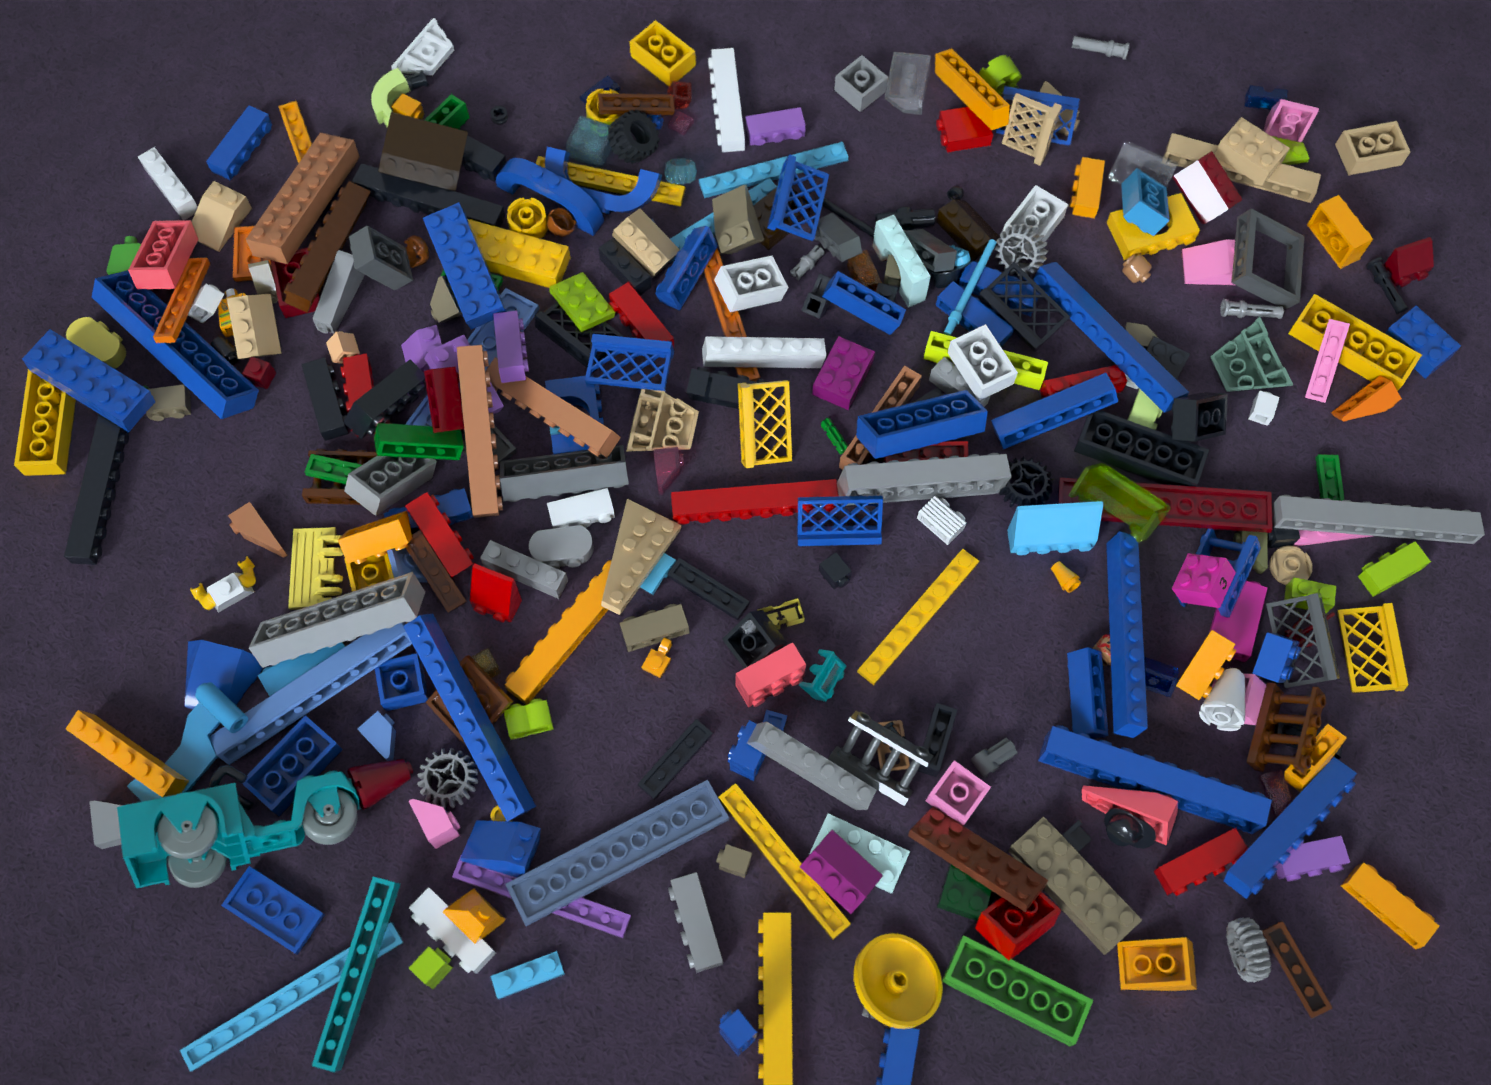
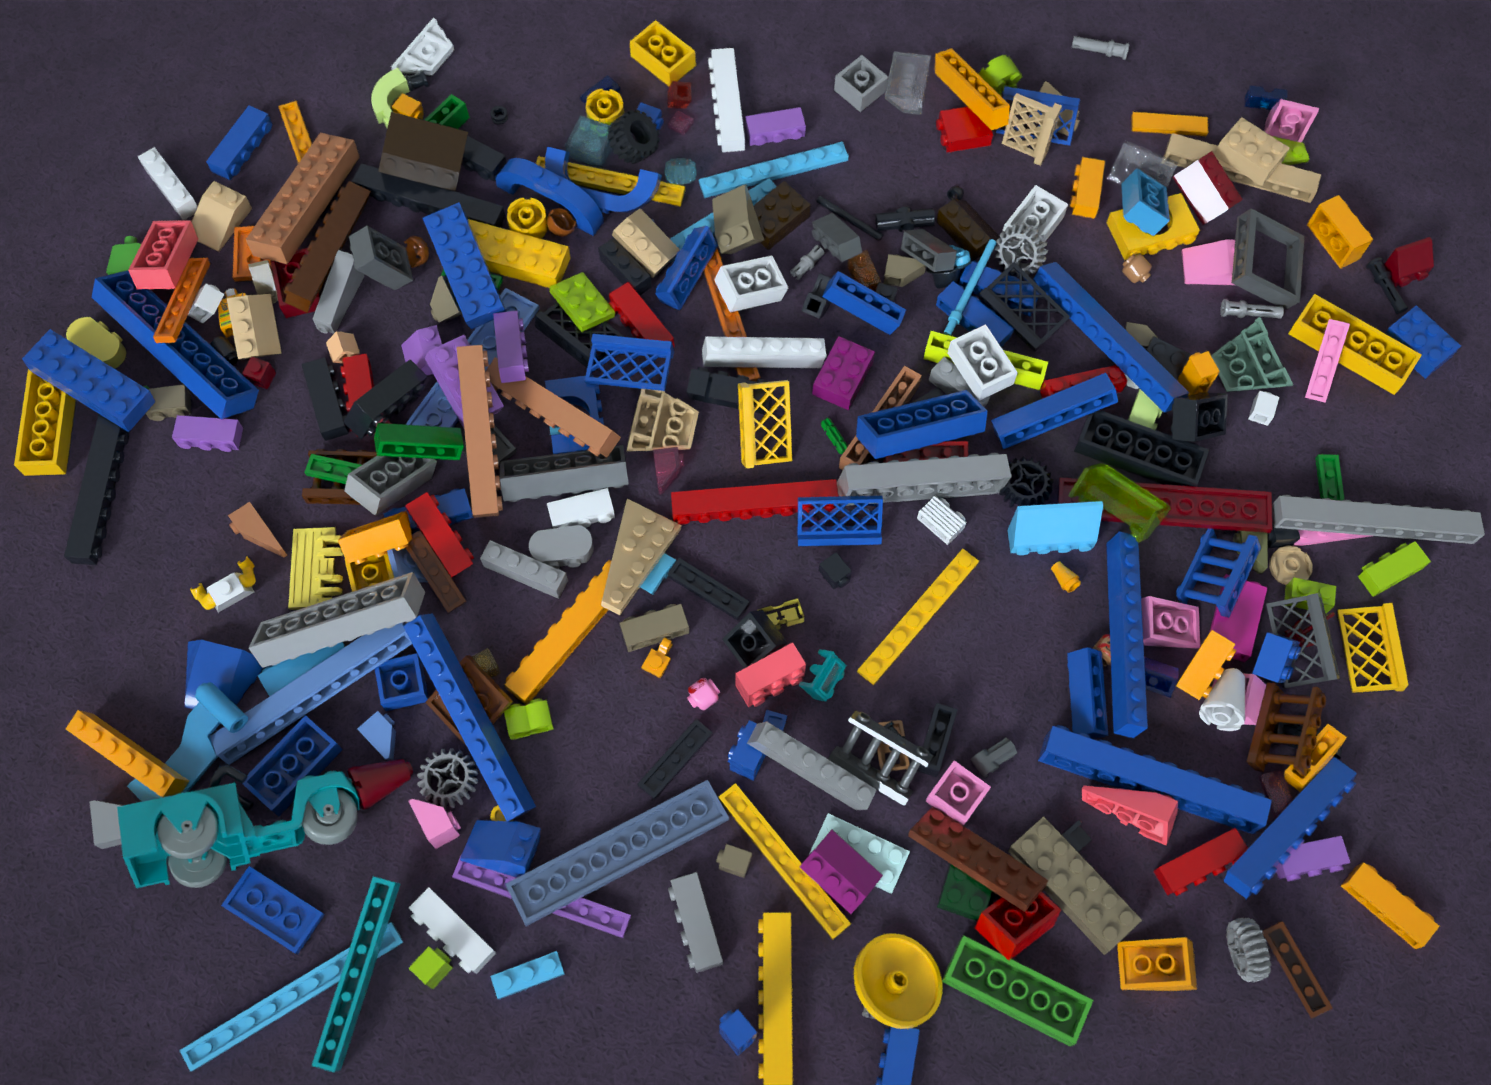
dark red brick [424,366,464,433] -> none
light orange slope [443,889,506,944] -> none
red slope [470,563,522,623] -> none
reddish brown plate [597,93,675,115] -> none
blue fence [767,154,829,241] -> none
light aqua arch [872,215,931,307] -> none
black piece [1104,808,1156,849] -> none
dark pink brick [1172,553,1236,608] -> none
orange slope [1331,375,1402,421] -> none
tan brick [1335,121,1410,175] -> none
none -> medium lavender brick [172,415,243,452]
none -> bright pink head [687,678,720,710]
none -> light orange tile [1131,112,1208,136]
none -> bright pink slope [1141,596,1200,649]
none -> light orange brick [1177,351,1220,396]

